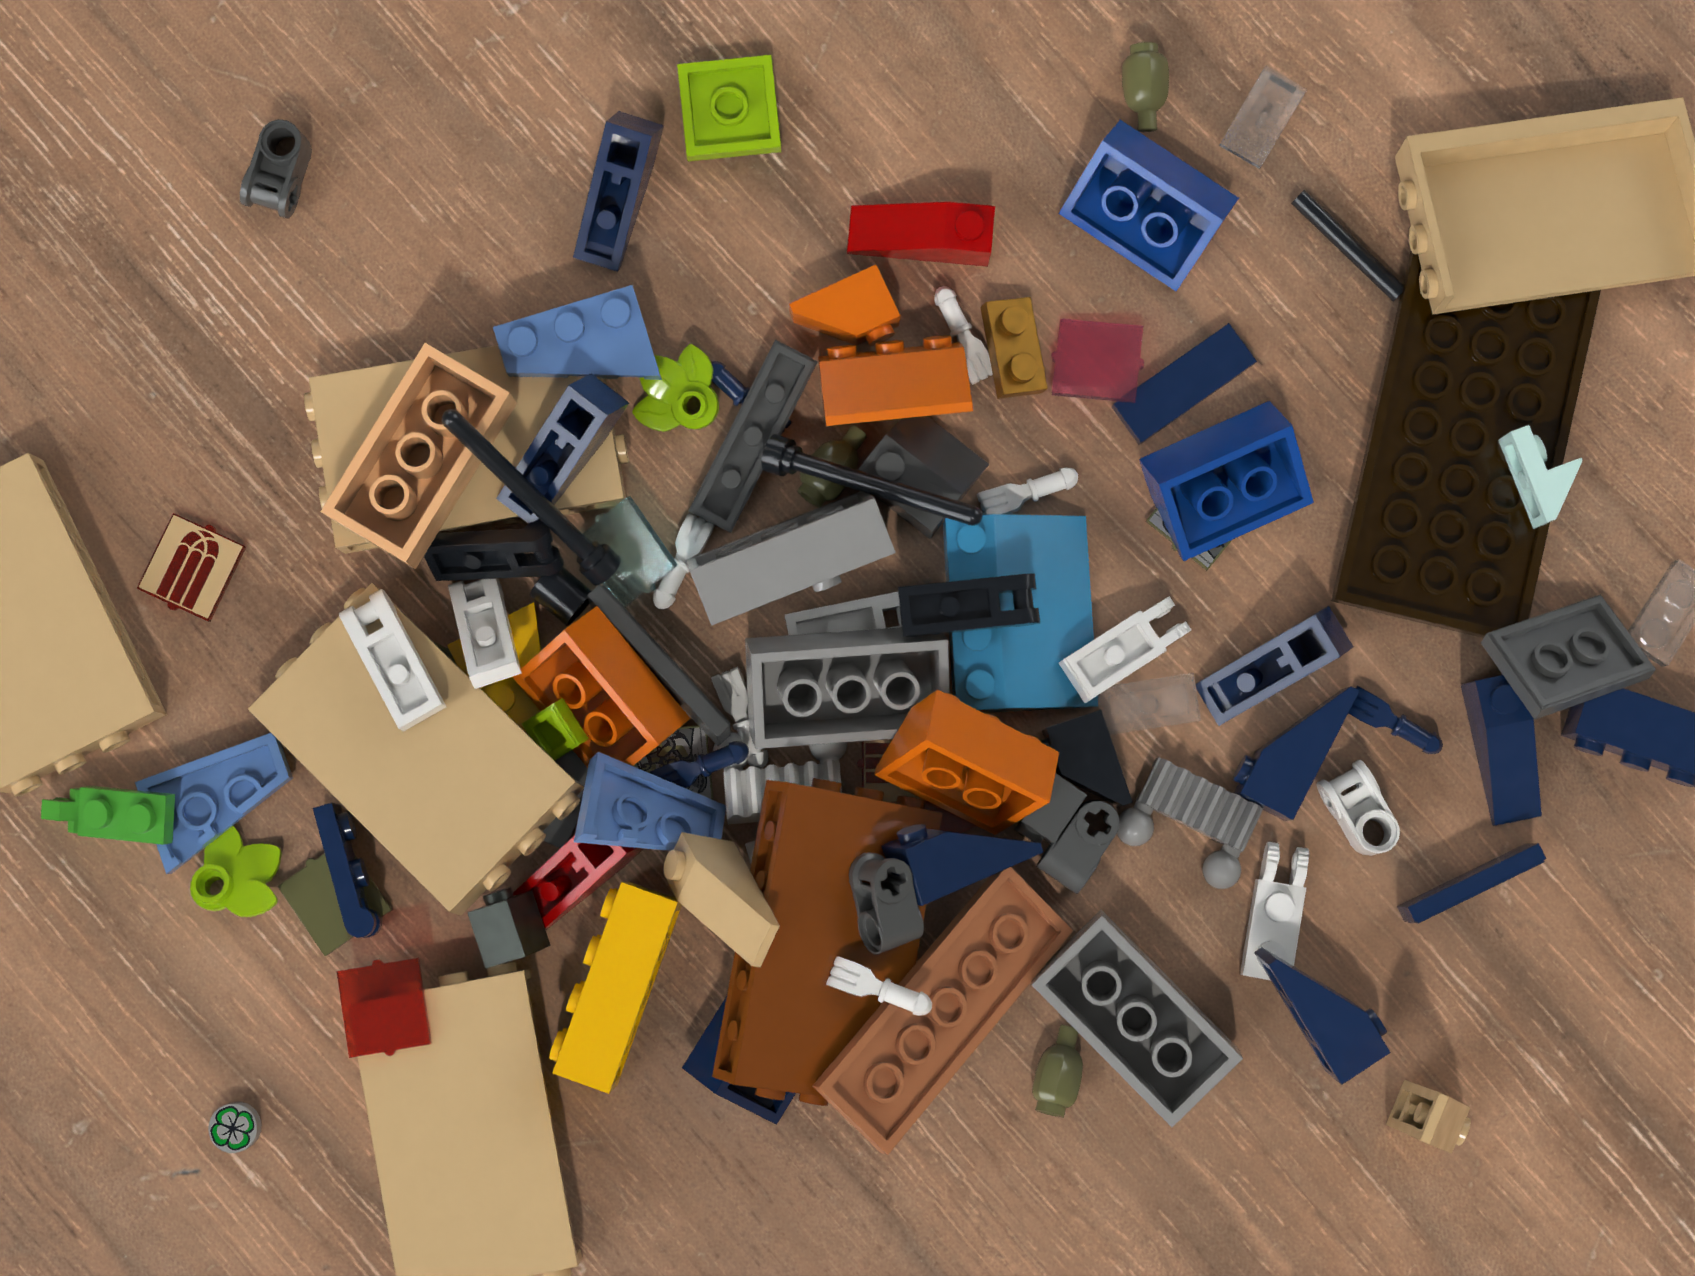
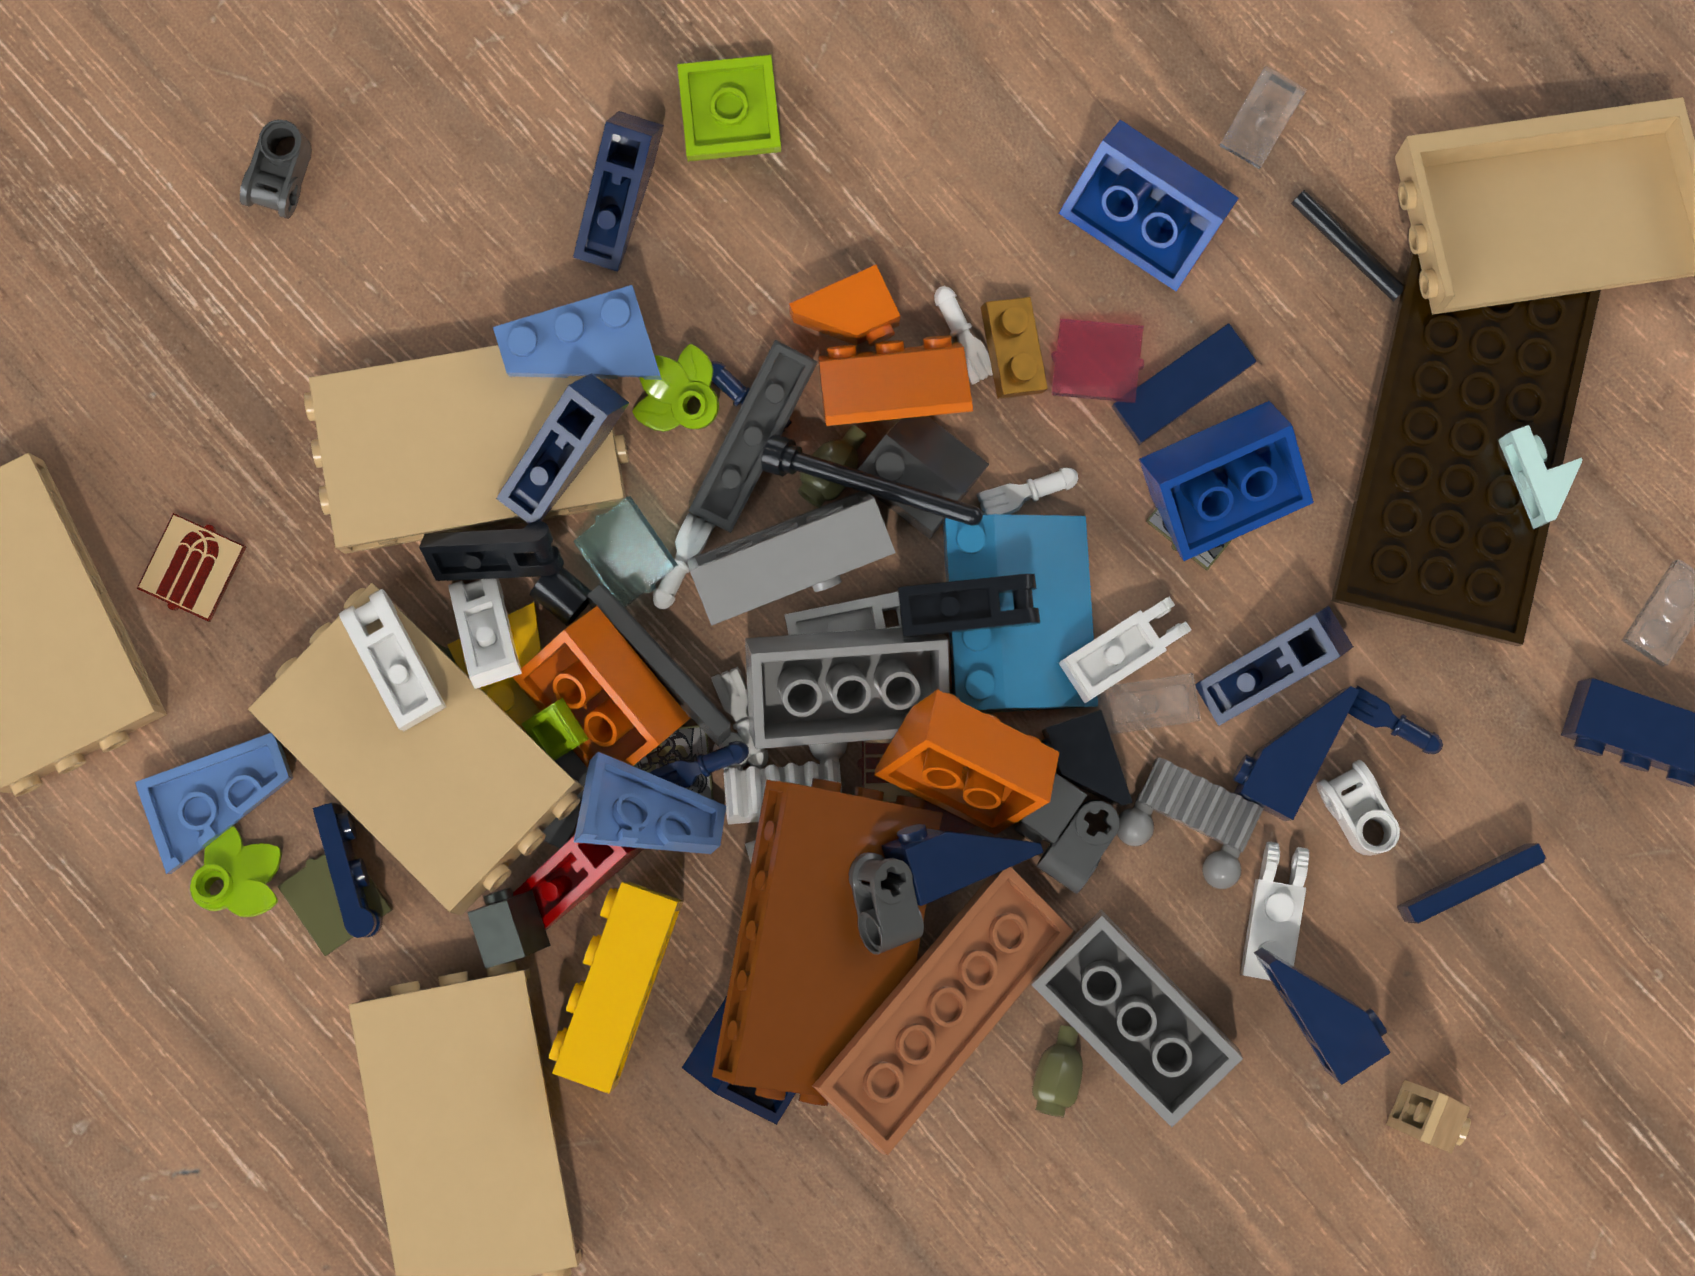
bright green hinge [41,786,175,845] -> none
tile [208,1102,262,1153] -> none
light nougat brick [320,343,517,569] -> none
clear red piece [336,958,432,1058] -> none
black piece [442,409,621,586] -> none
tan slope [664,832,780,967] -> none
white piece [826,956,932,1016] -> none
red slope [847,202,995,267] -> none
olive plant [1122,42,1169,132] -> none
dark blue slope [1461,675,1542,826] -> none
dark grey tile [1481,595,1656,720] -> none

